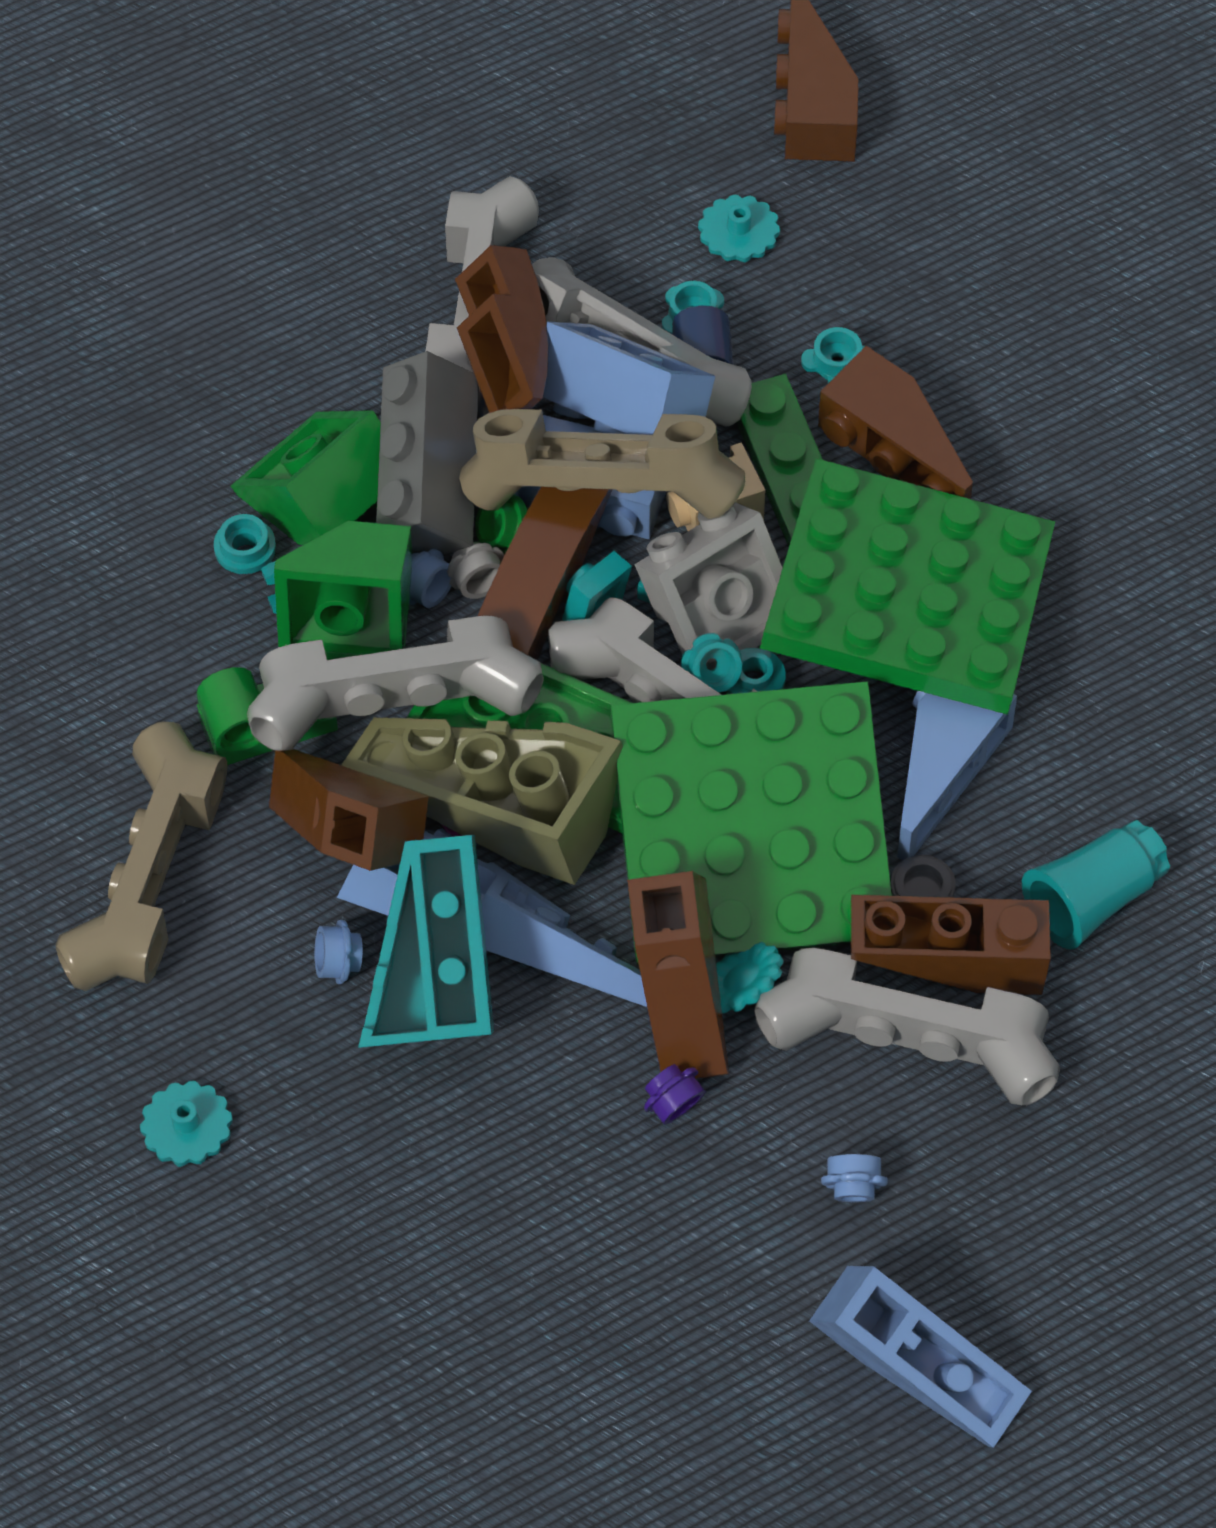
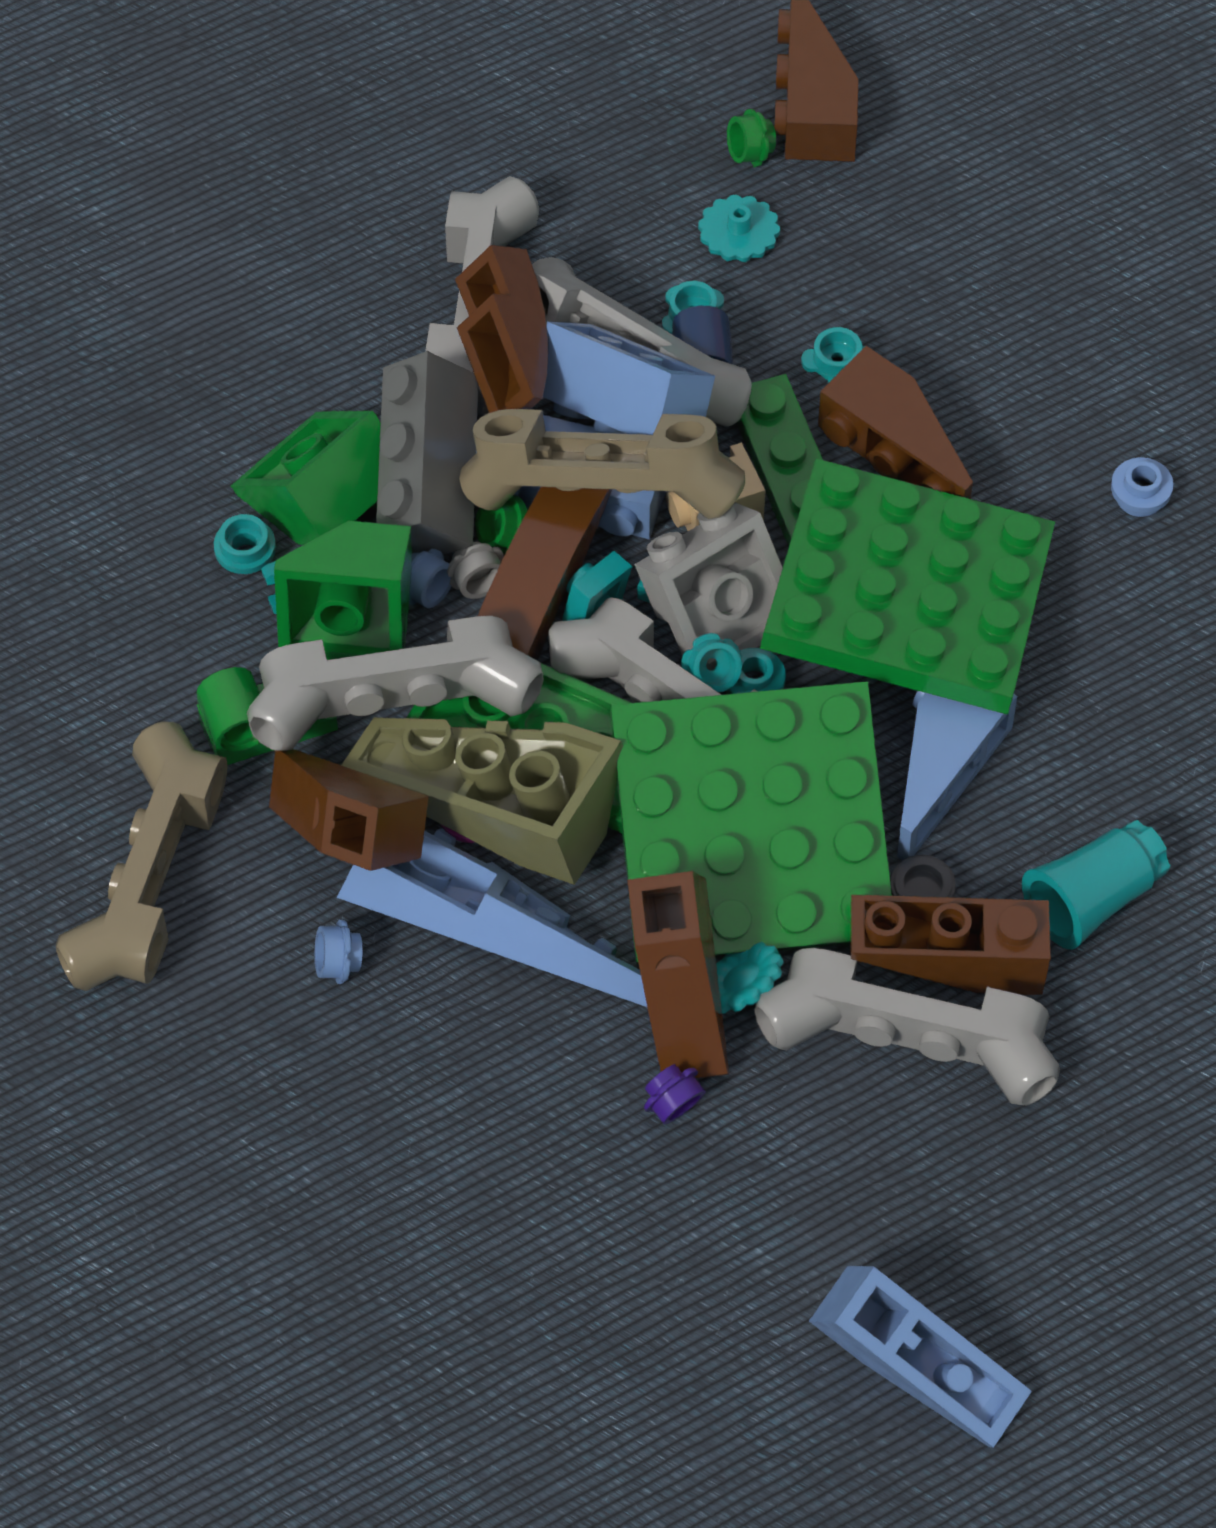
teal piece [140,1081,233,1167] -> none
teal wedge [358,835,494,1048] -> none
medium blue plate [821,1154,888,1202] -> none
none -> green plate [727,109,776,167]
none -> medium blue plate [1111,457,1173,517]

